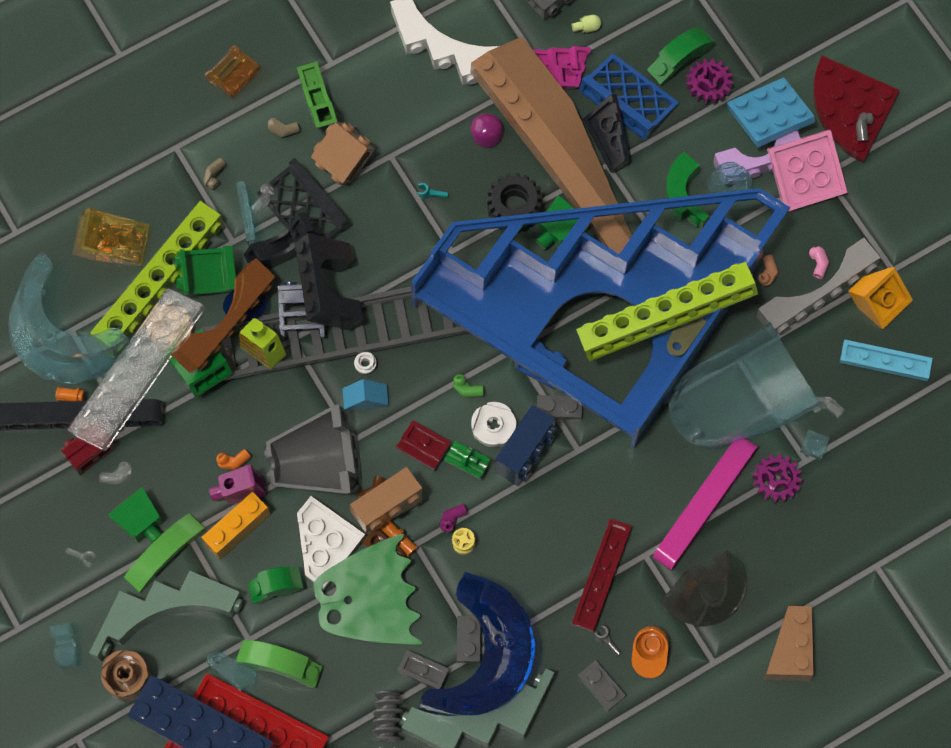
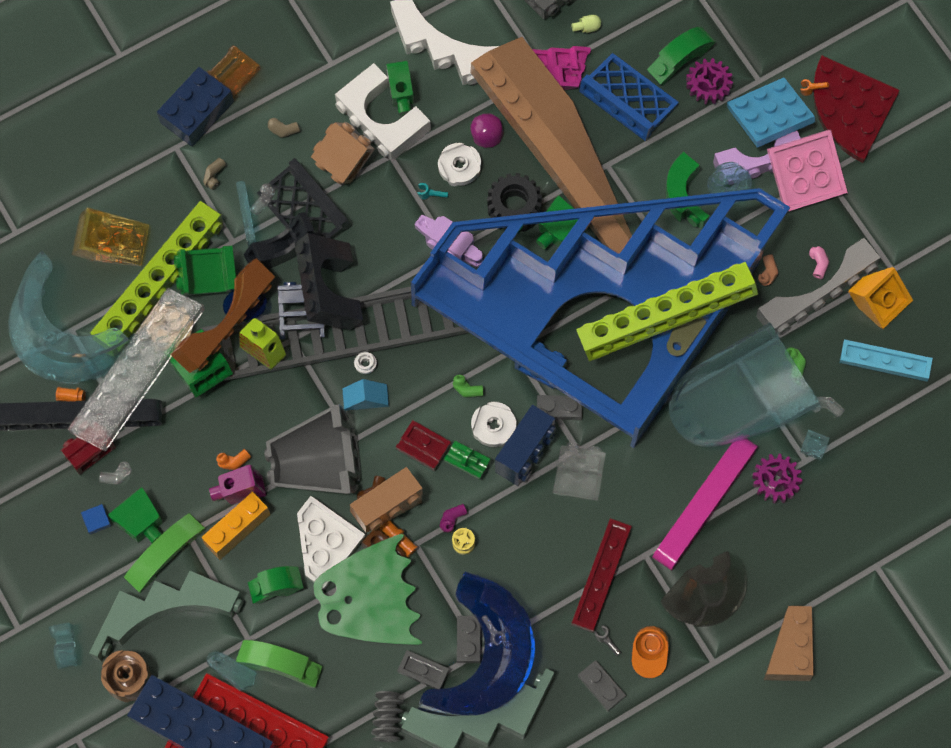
clear hand [65,548,96,567] -> none
bright green arch [297,62,337,128] -> none
black wing [583,94,630,172] -> none
dark grey arm [856,112,873,142] -> none
none -> blue tile [81,504,111,534]
none -> dark blue brick [157,67,234,147]
none -> white arch [335,63,431,161]
none -> green torso [386,61,414,115]
none -> lavender hinge [415,215,483,268]
none -> white plate [438,143,481,187]
none -> clear plate [553,442,606,501]
none -> bright green arm [785,347,806,381]
none -> orange hand [800,79,829,96]

